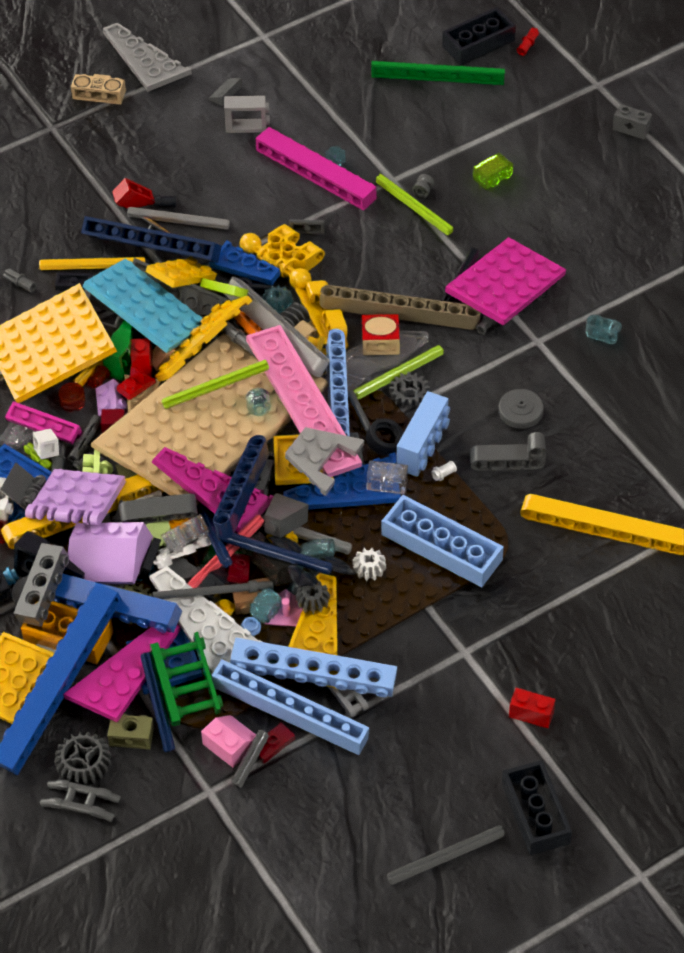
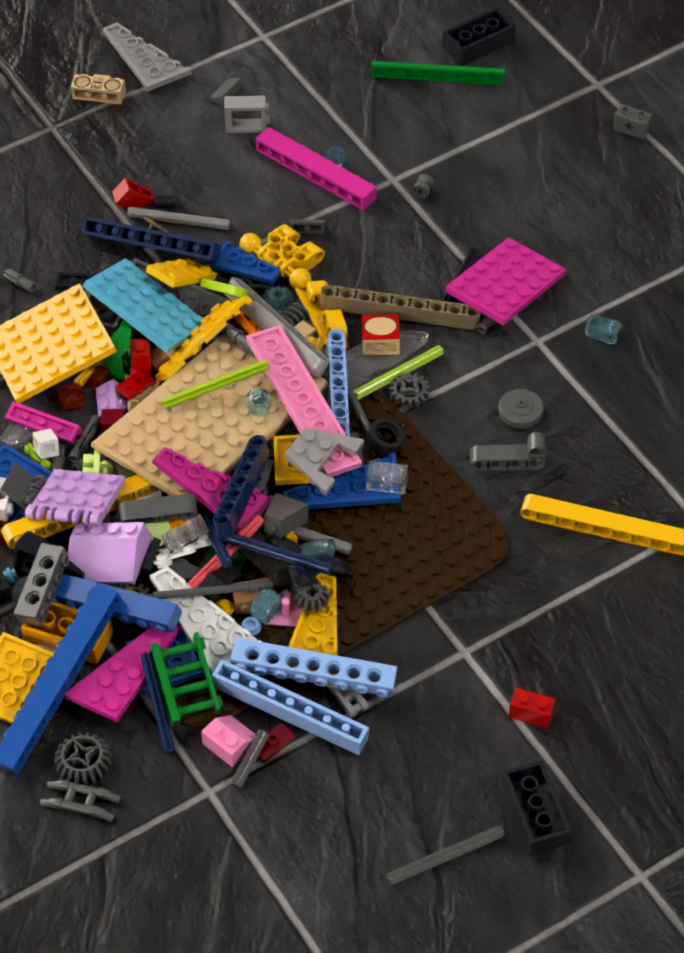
yellow axle [39,257,146,270] -> none
olive brick [107,714,154,749] -> none
dark red plate [227,553,250,584] -> none
white gear [353,548,386,581] -> none
lime axle [376,174,453,235] -> none
light blue brick [381,495,503,587] -> none
light blue brick [397,391,450,477] -> none
white pin [431,461,457,481] -> none
clear neon green brick [473,152,513,190] -> none
red axle [517,27,539,56] -> none

